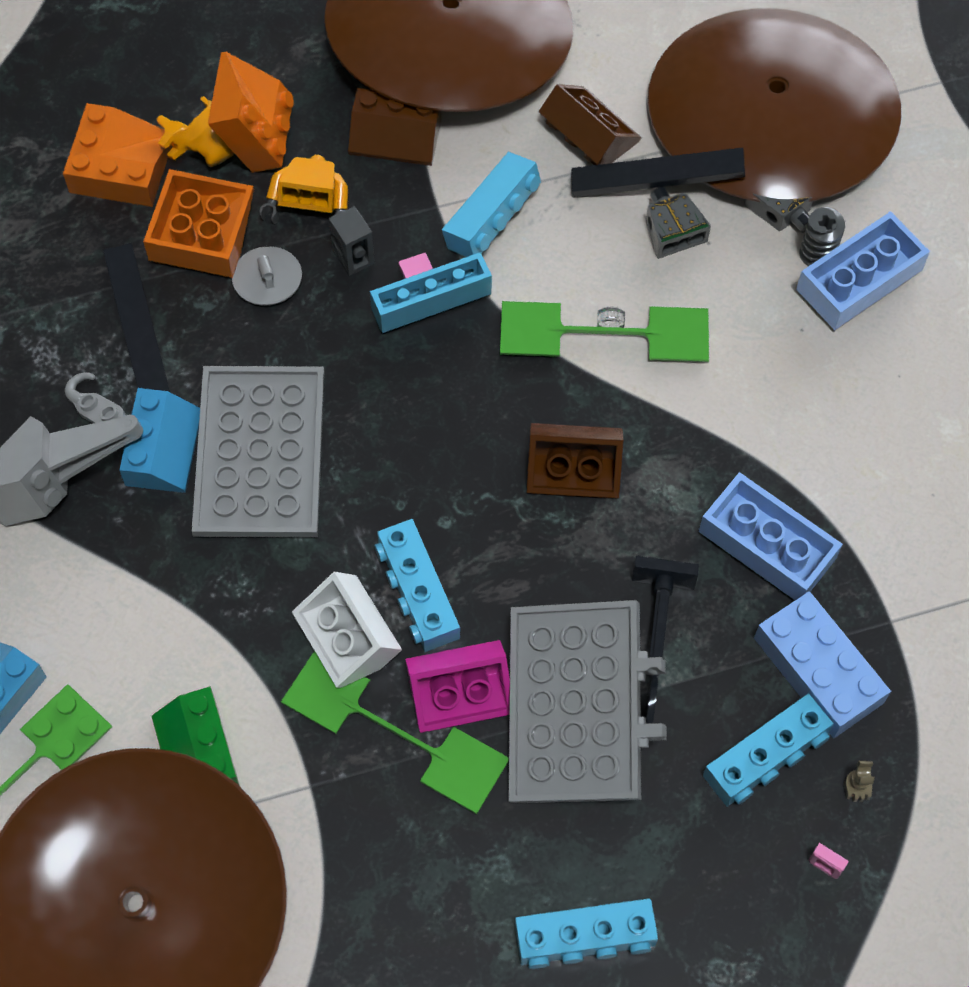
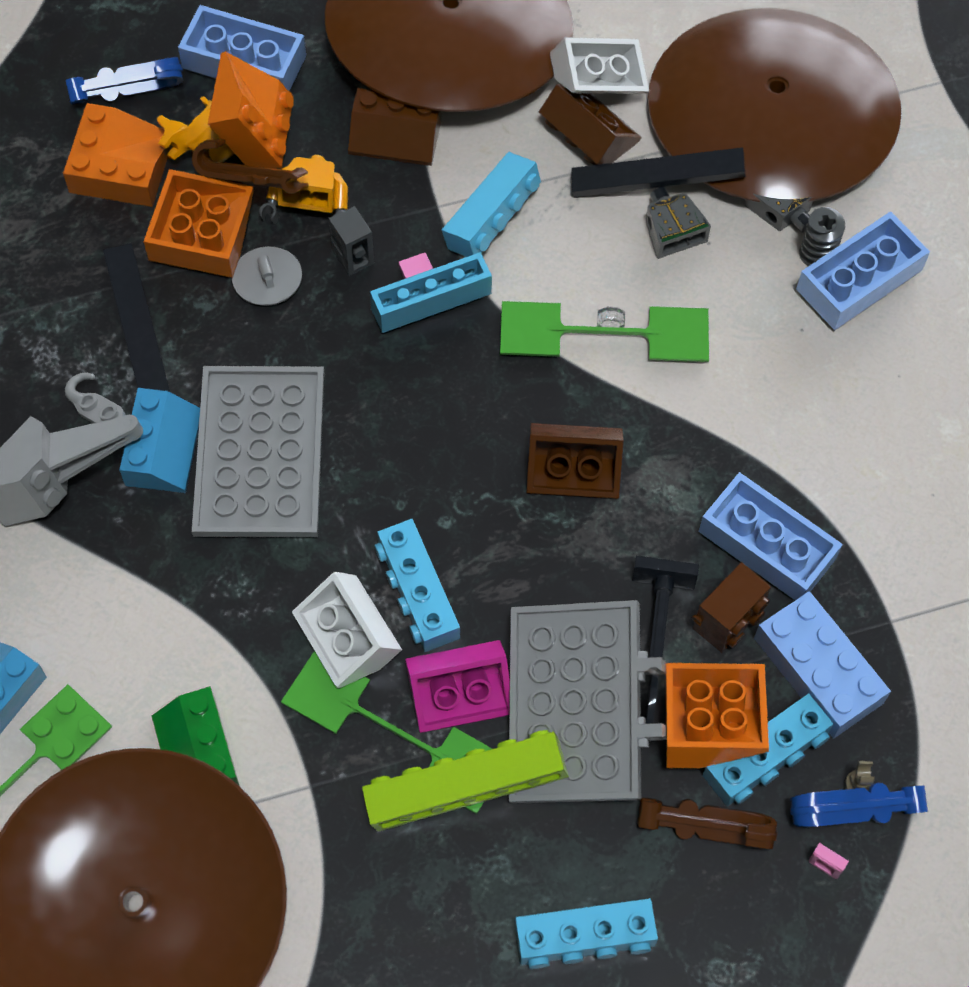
none -> piece [66,57,183,104]
none -> light blue brick [178,5,306,91]
none -> reddish brown piece [192,139,308,194]
none -> lime brick [362,730,569,832]
none -> white slope [550,38,649,94]
none -> reddish brown piece [637,797,778,849]
none -> orange slope [665,663,769,768]
none -> reddish brown brick [692,562,771,653]
none -> blue piece [790,783,928,827]

